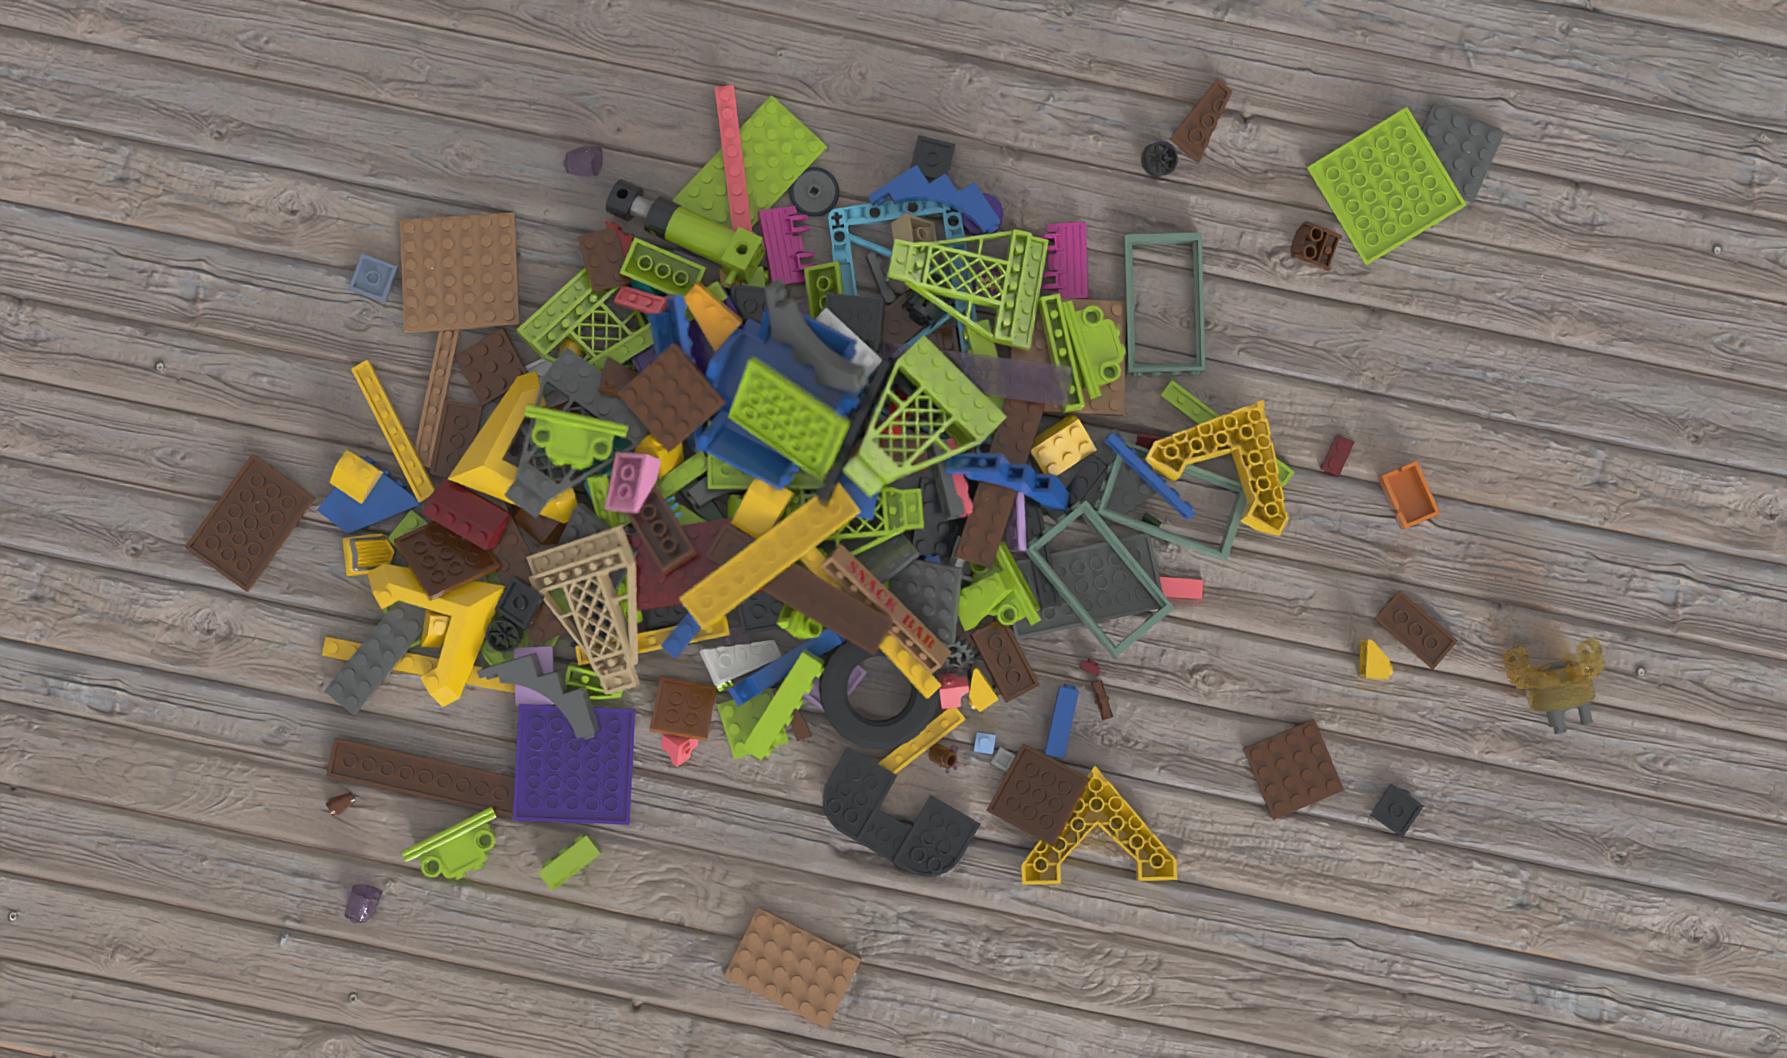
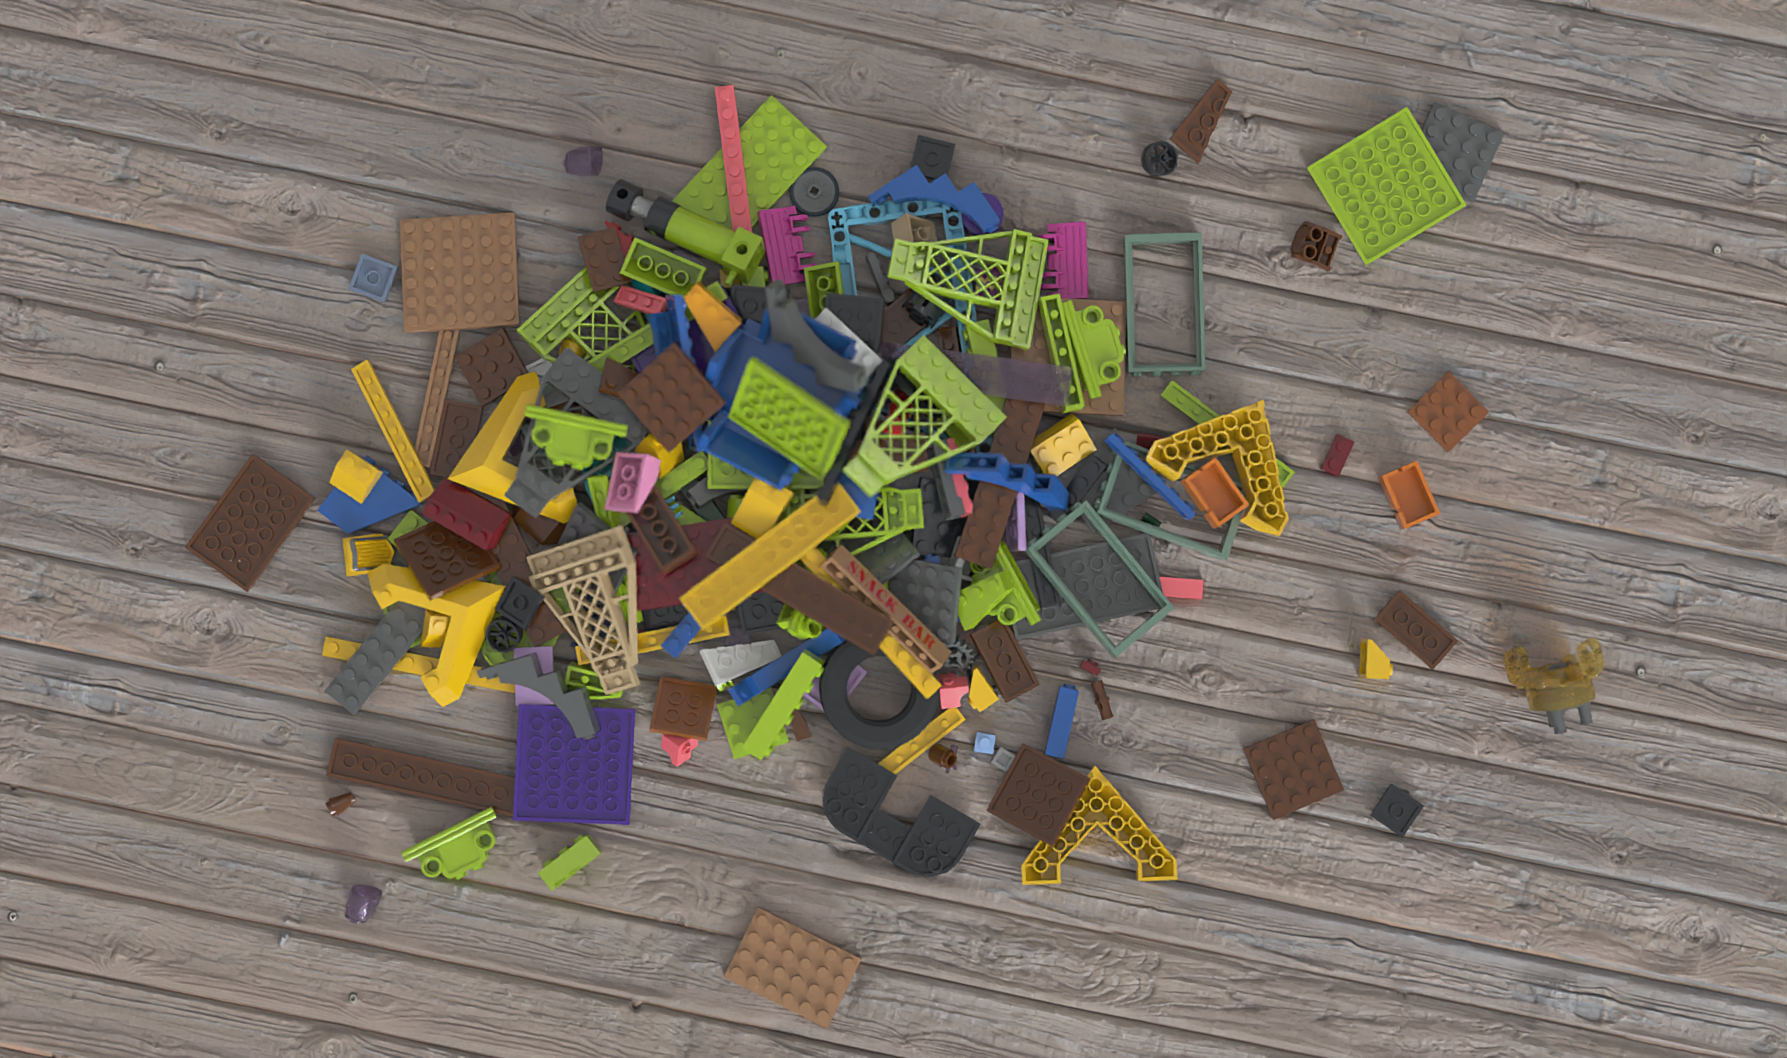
none -> orange piece [1180,457,1249,529]
none -> dark orange plate [1407,371,1489,453]

